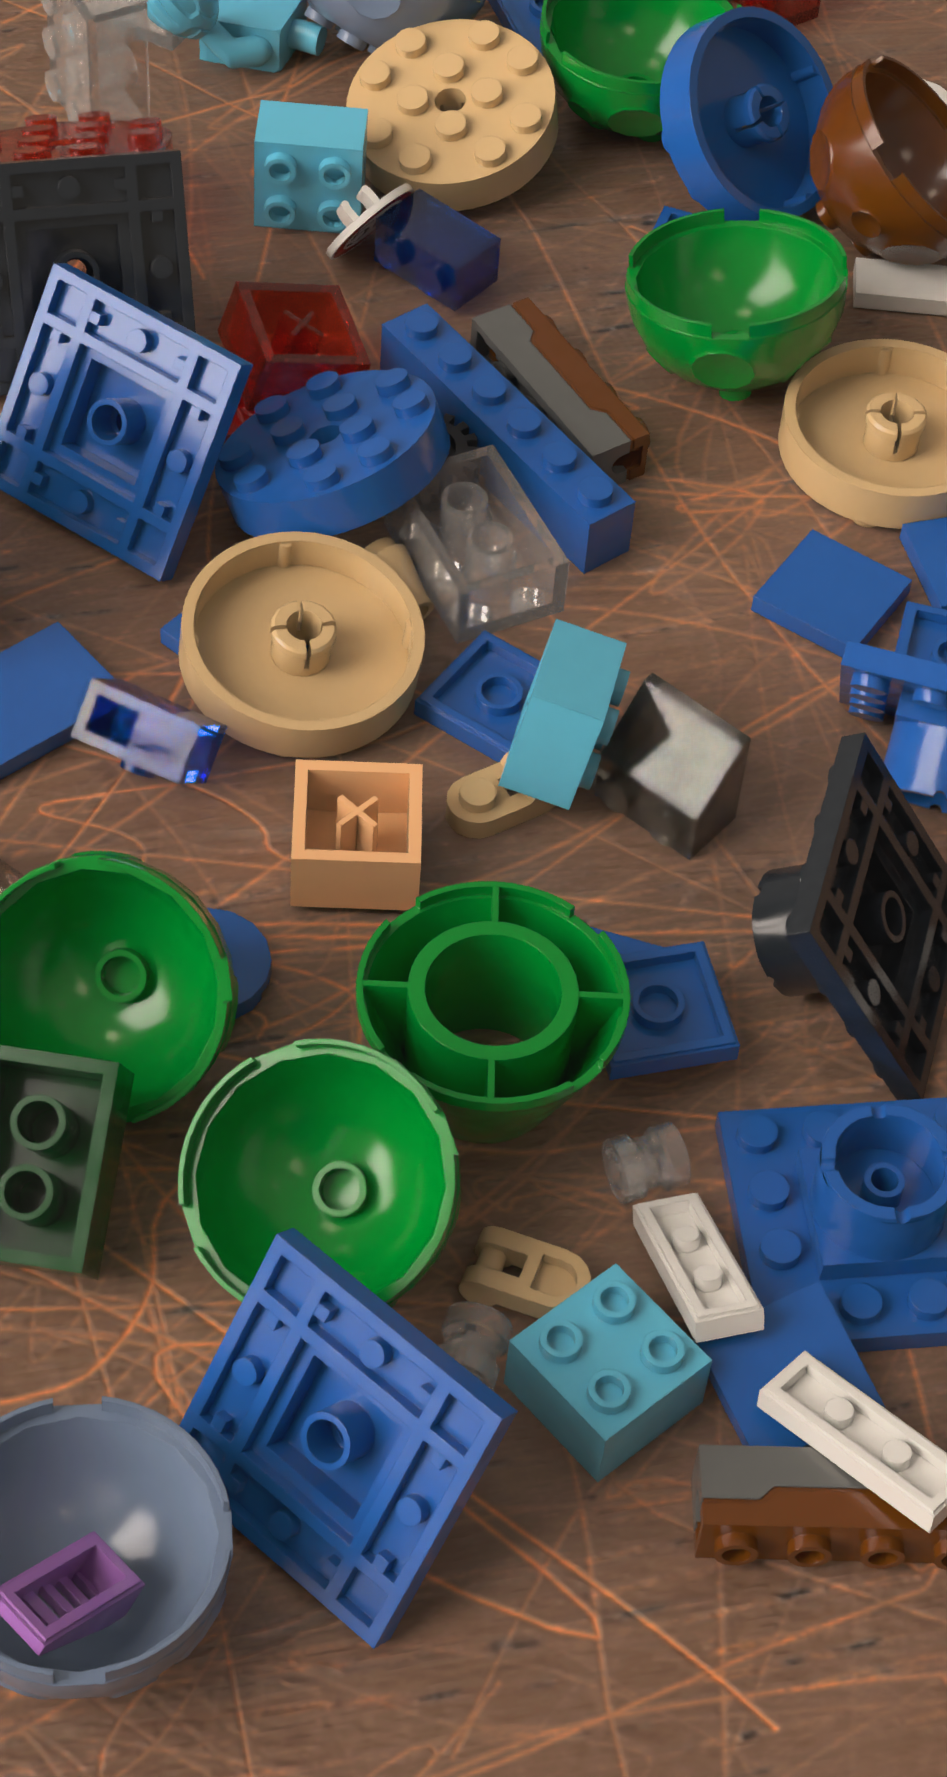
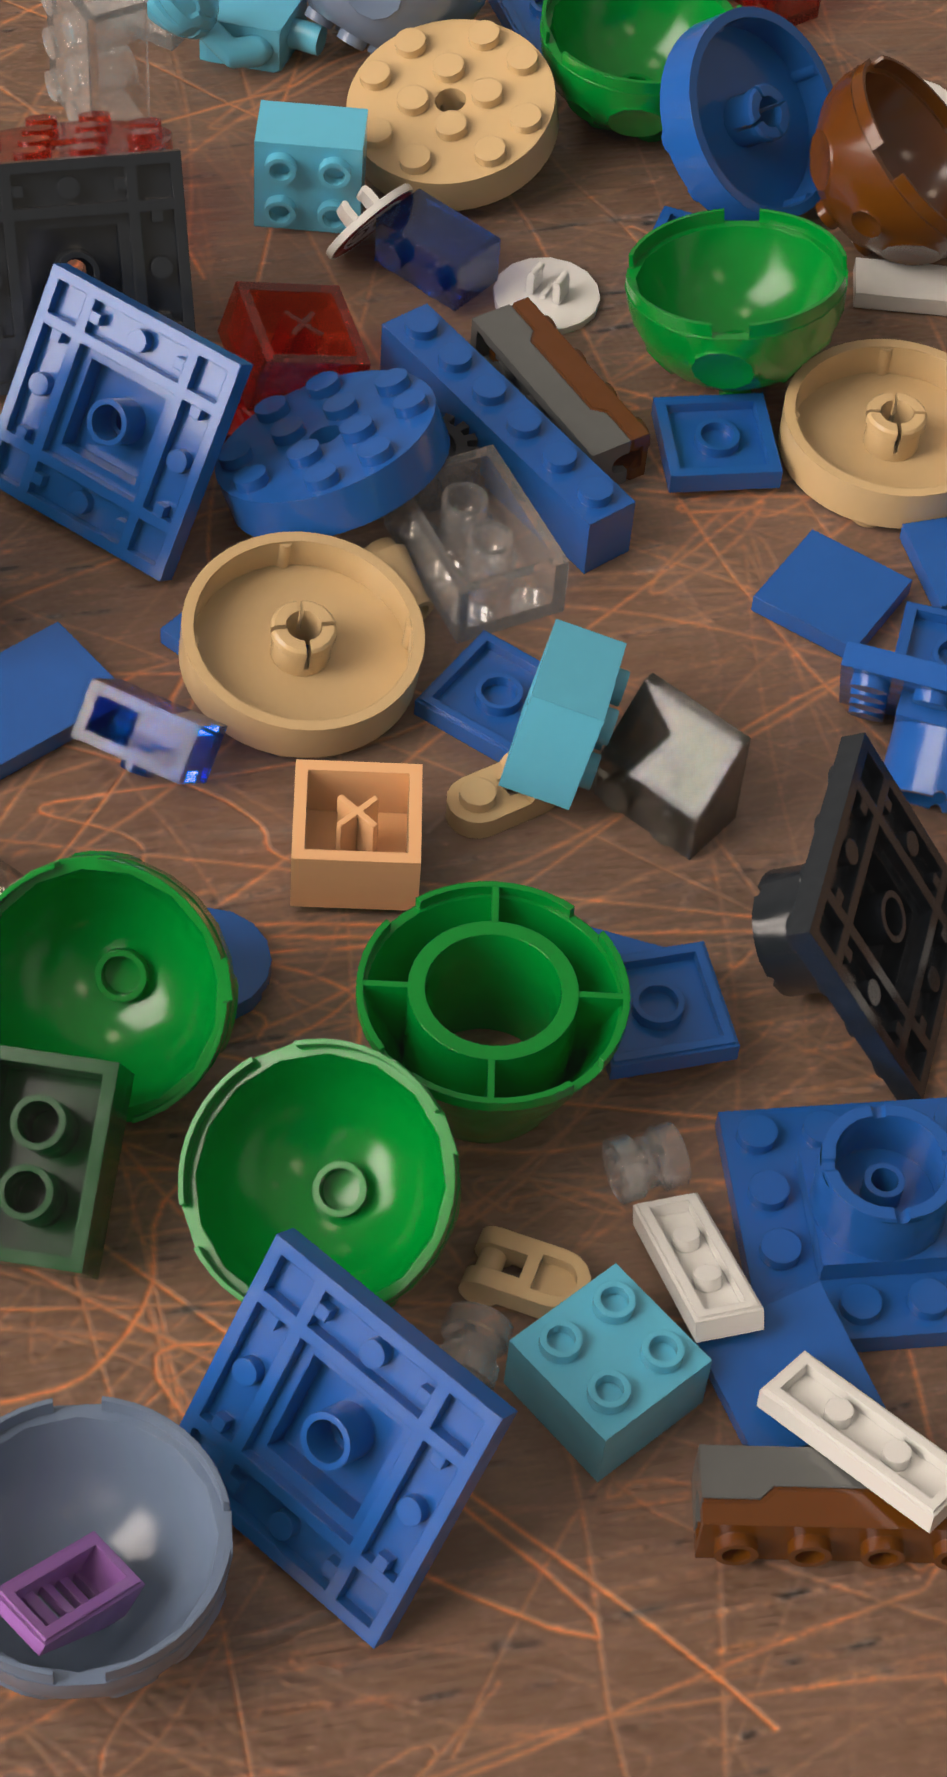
none -> white piece [493,257,600,335]
none -> blue plate [651,393,783,493]

